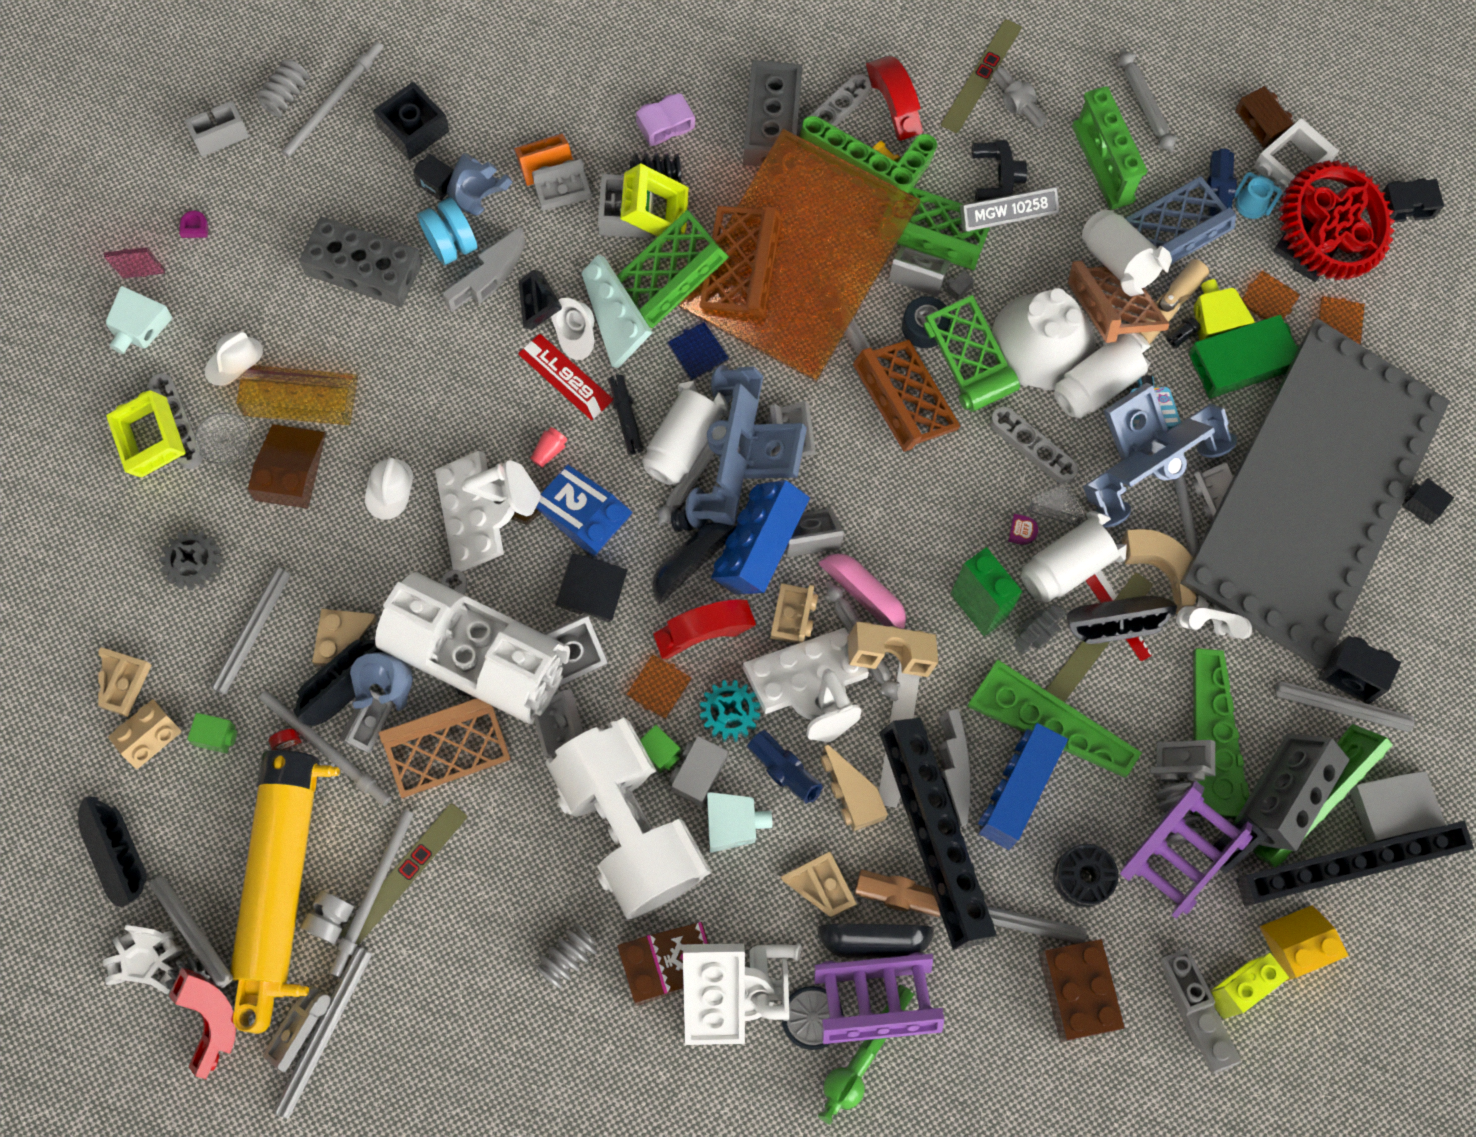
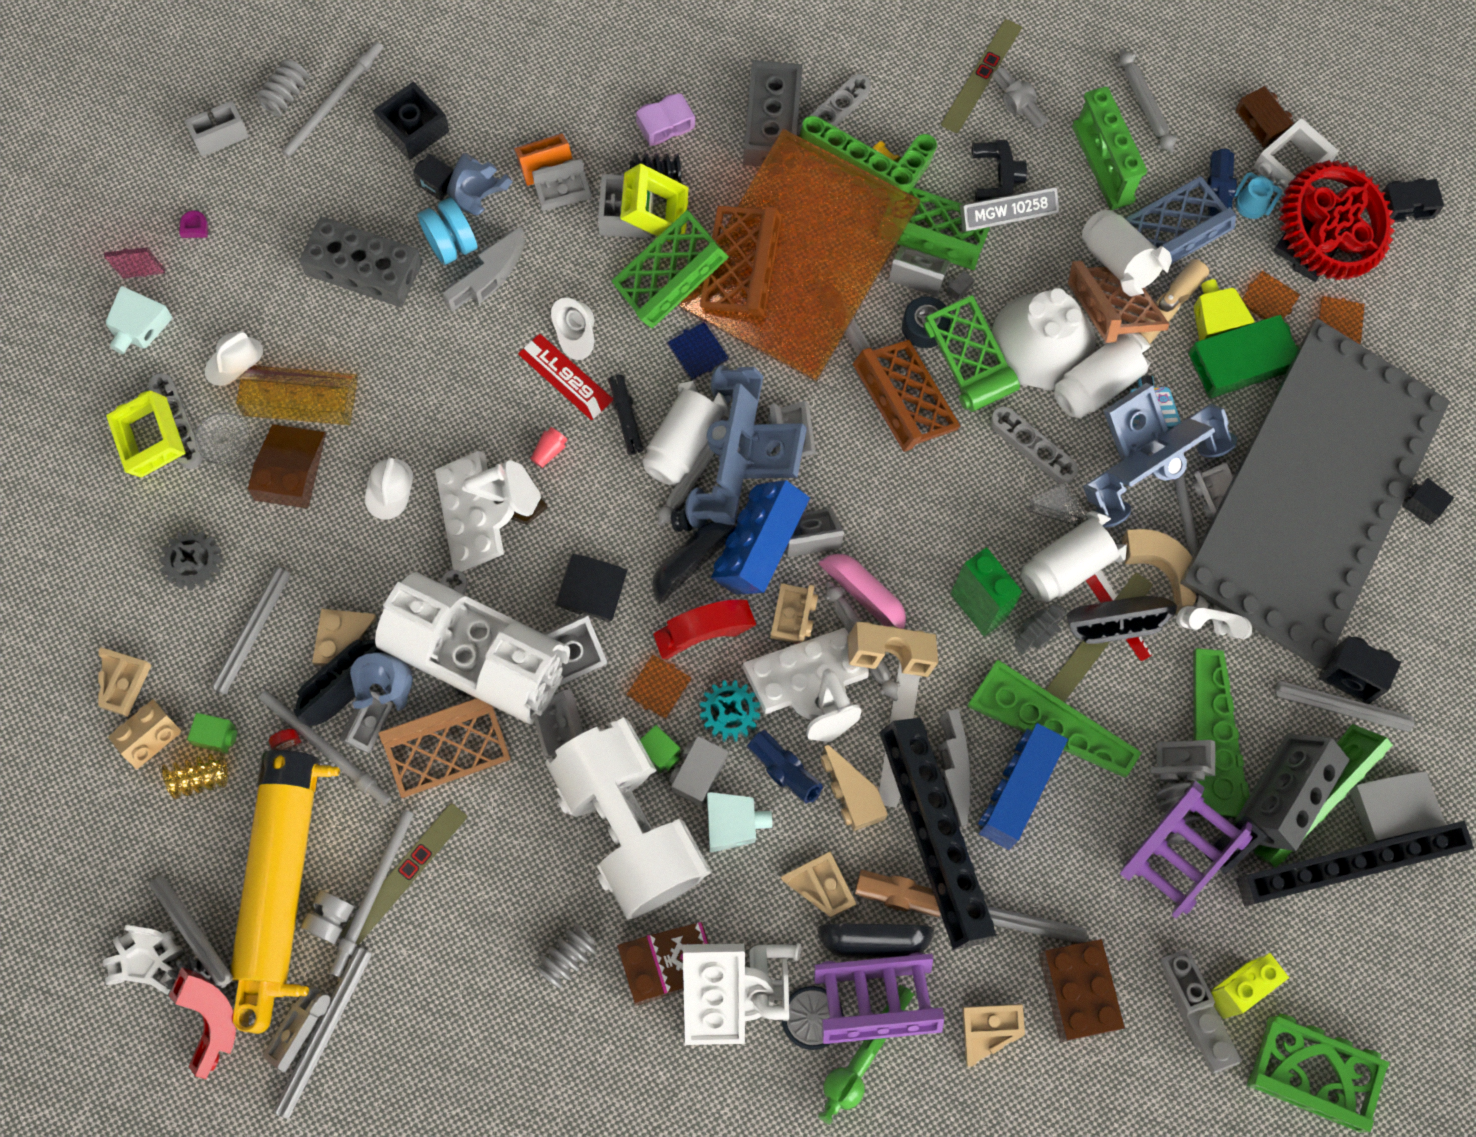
black brick [78,797,147,907] -> none
black wing [518,270,562,330] -> none
blue slope [536,465,633,558] -> none
light aqua wing [581,255,653,368] -> none
red arch [866,56,923,141] -> none
tile [1008,514,1038,545] -> none
black wheel [1053,843,1119,908] -> none
black pin [1166,317,1201,349] -> none
yellow slope [1259,905,1349,981] -> none
none -> clear yellow piece [162,751,228,799]
none -> tan wing [962,1004,1025,1067]
none -> bright green fence [1246,1013,1390,1133]

